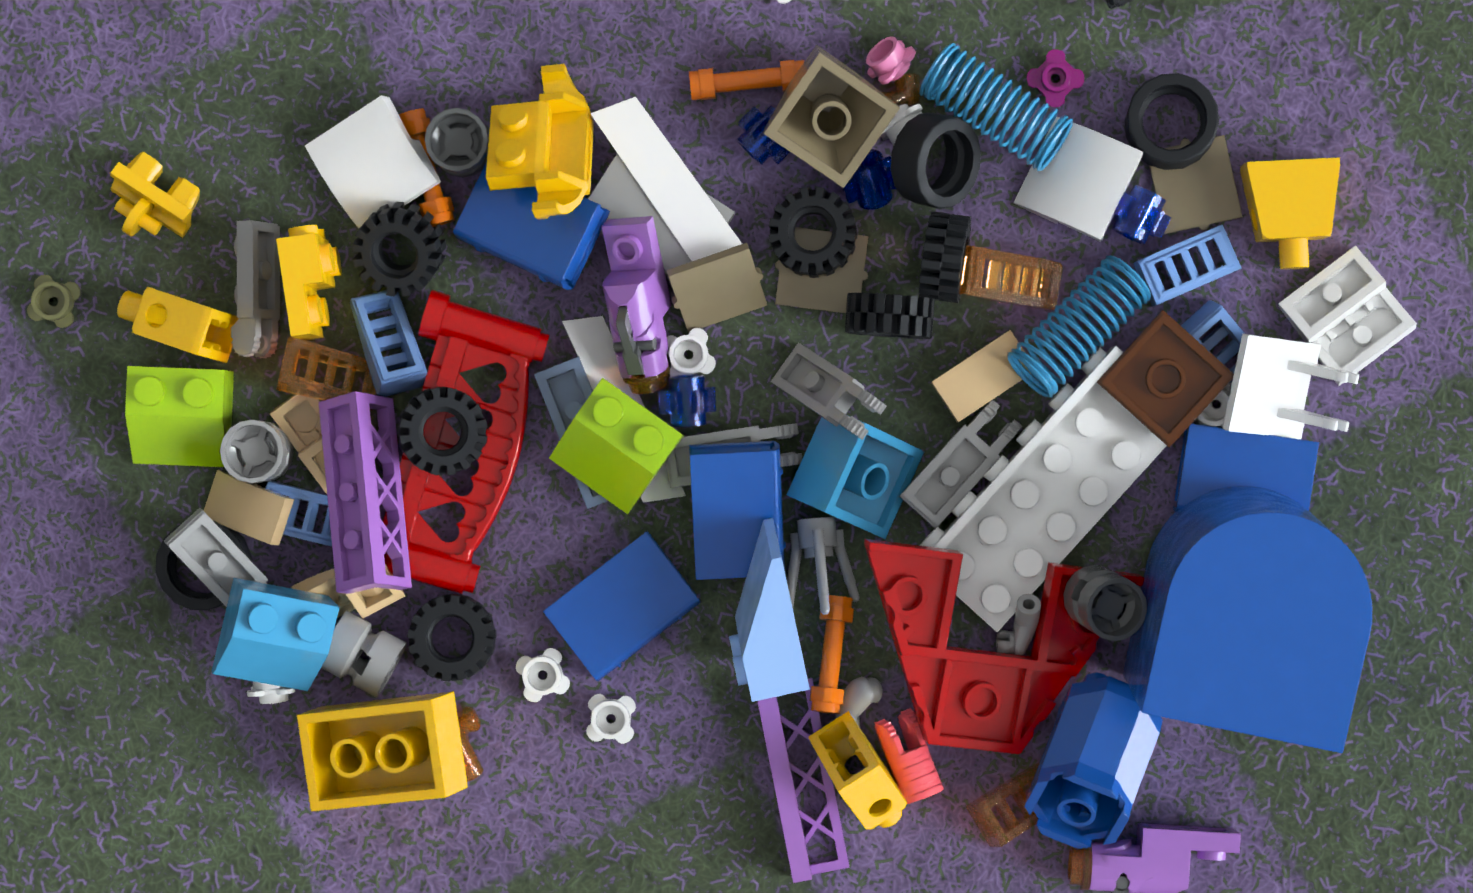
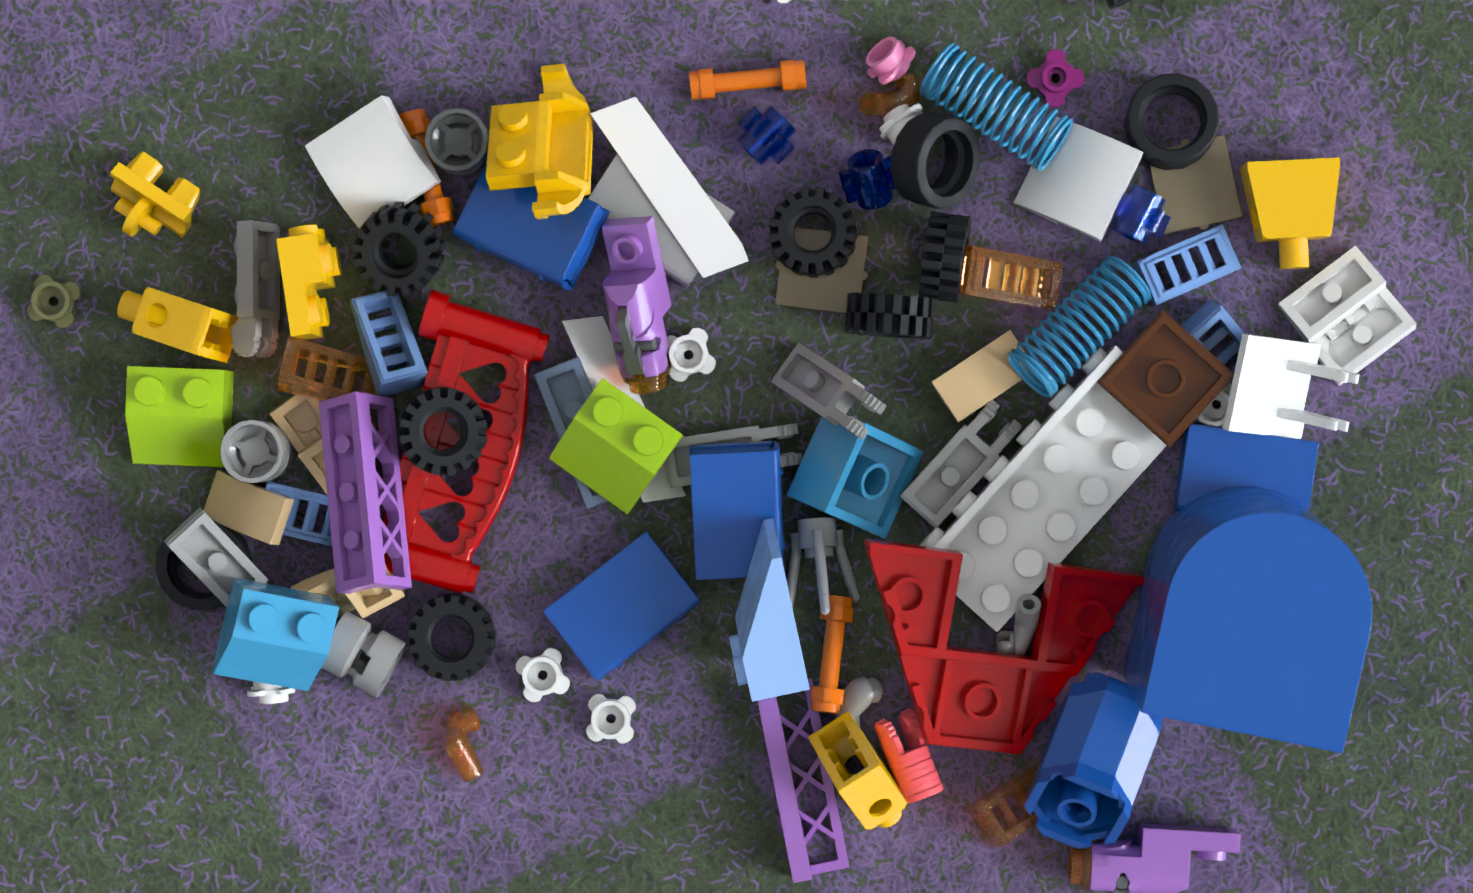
yellow brick [297,691,468,811] -> none
clear blue gear [658,375,716,427] -> none
dark tan piece [666,243,767,333] -> none
dark tan slope [763,45,900,188] -> none
dark grey wheel [1063,565,1147,641] -> none

